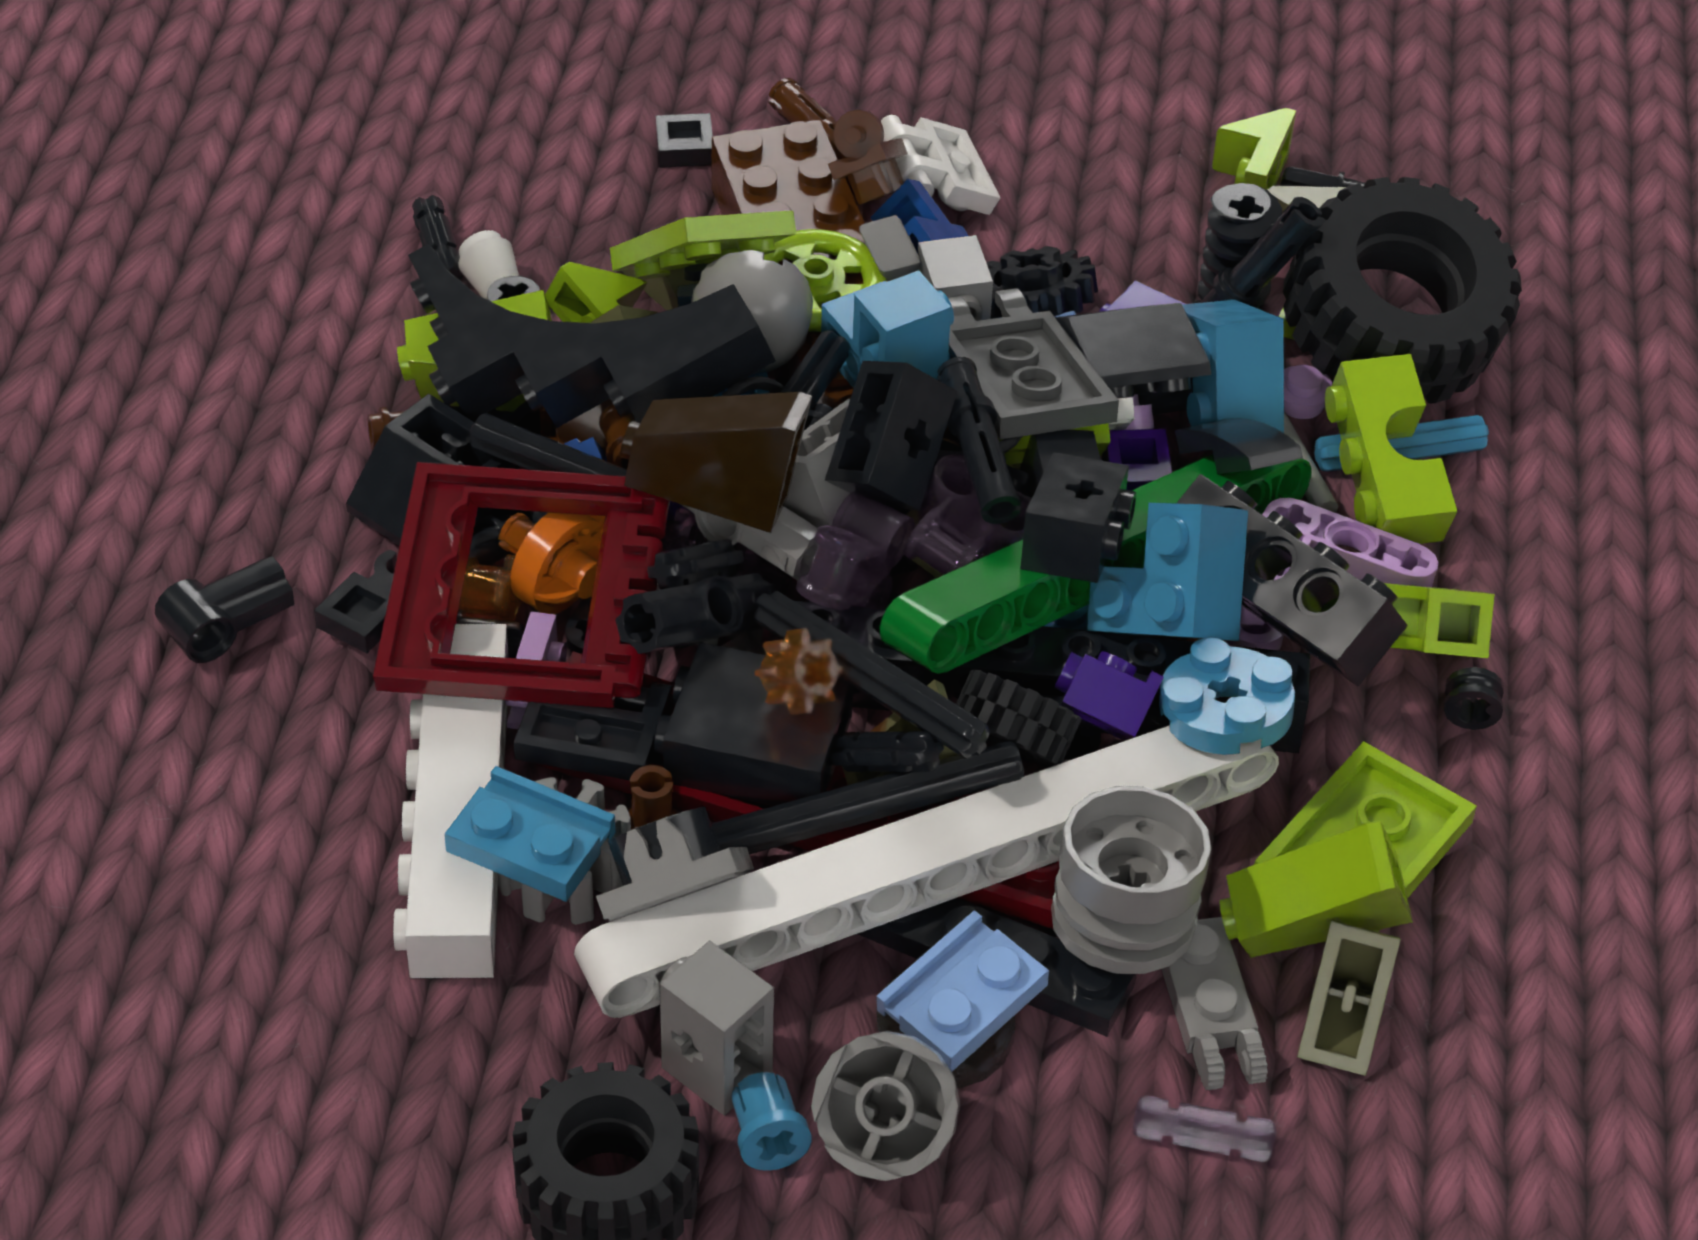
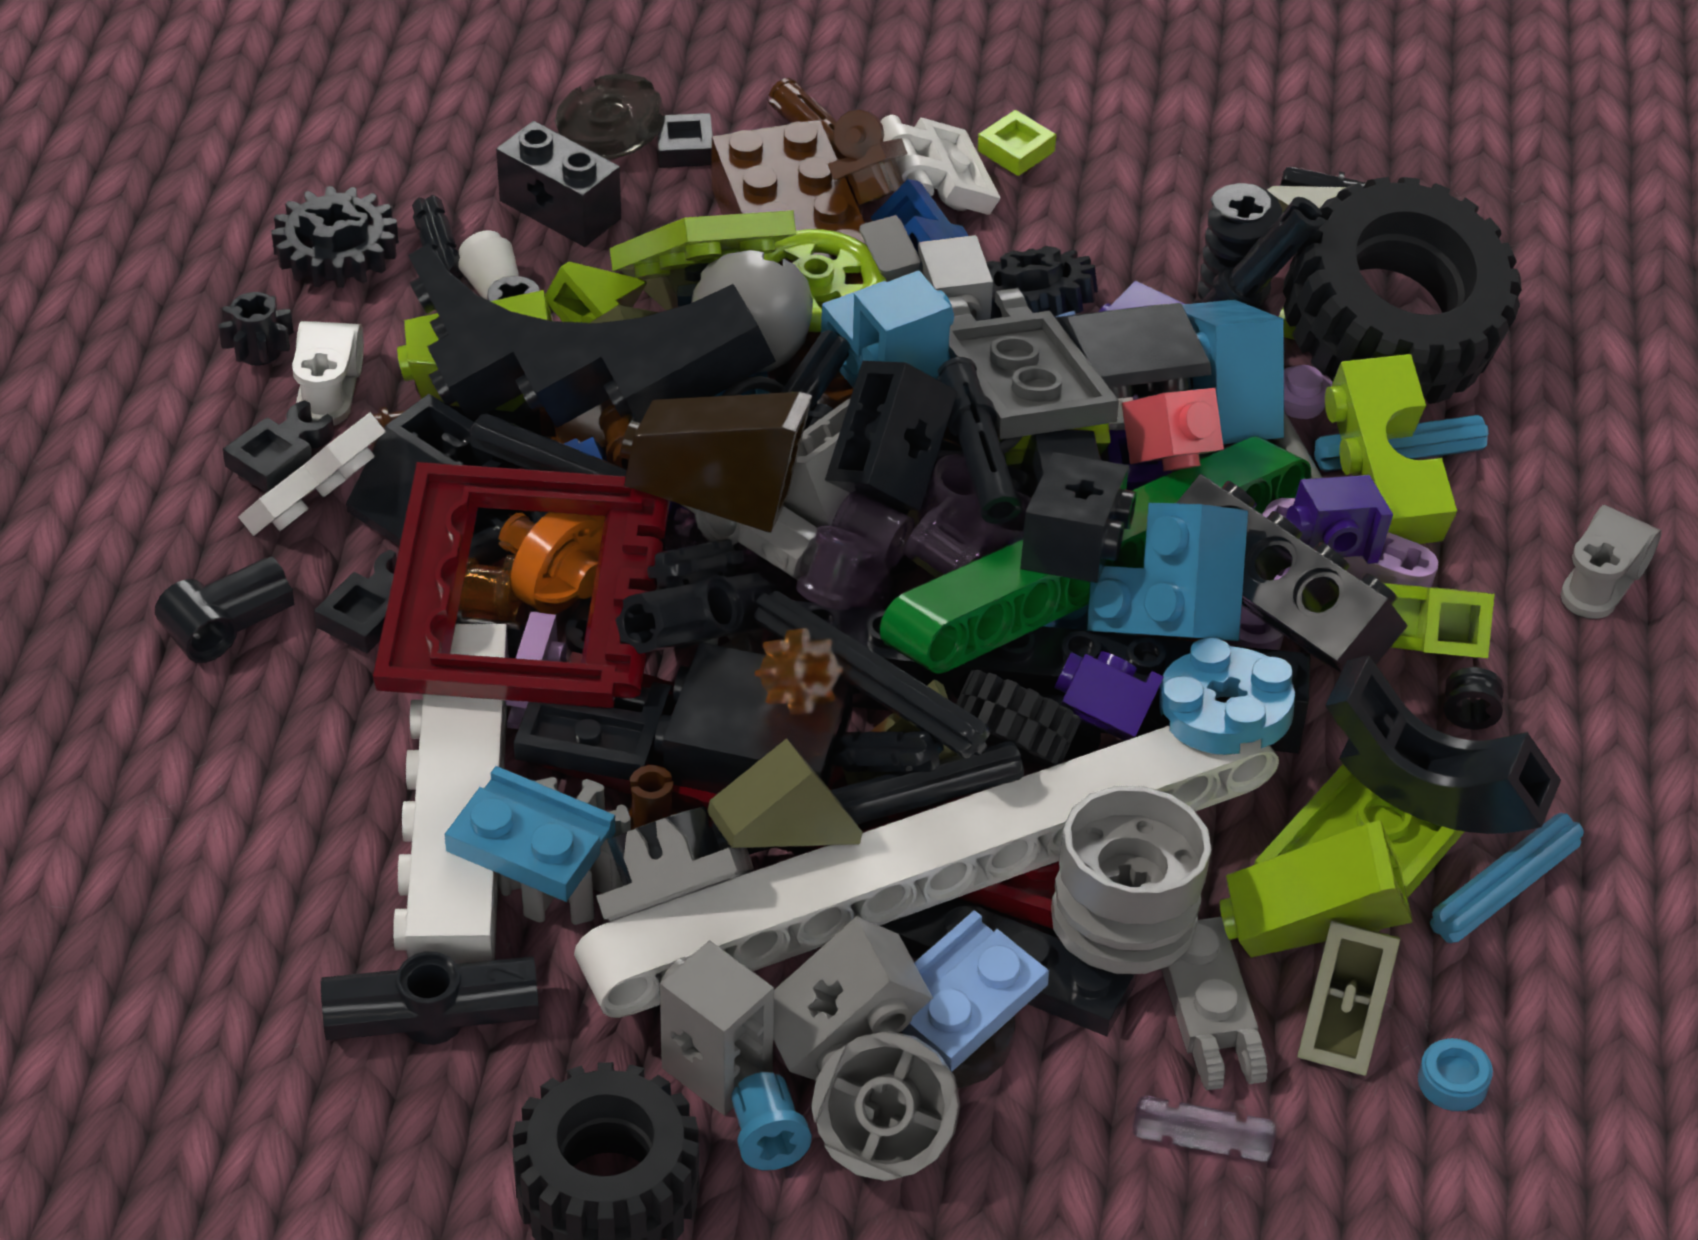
black slope [1175,418,1303,474] -> none
lime slope [1212,108,1296,190] -> none
none -> black gear [218,292,294,366]
none -> black plate [223,400,335,493]
none -> white plate [238,412,386,536]
none -> black gear [271,186,399,288]
none -> white piece [292,321,364,426]
none -> black piece [320,951,540,1045]
none -> black brick [496,121,621,247]
none -> clear smoke tile [554,73,666,160]
none -> olive slope [707,738,863,848]
none -> light grey brick [773,916,933,1081]
none -> lime plate [977,110,1056,176]
none -> coral brick [1122,388,1224,471]
none -> dark purple brick [1286,475,1393,564]
none -> black arch [1325,655,1561,834]
none -> dark azure tile [1418,1038,1493,1111]
none -> dark azure axle [1430,813,1584,943]
none -> light grey piece [1560,504,1662,619]

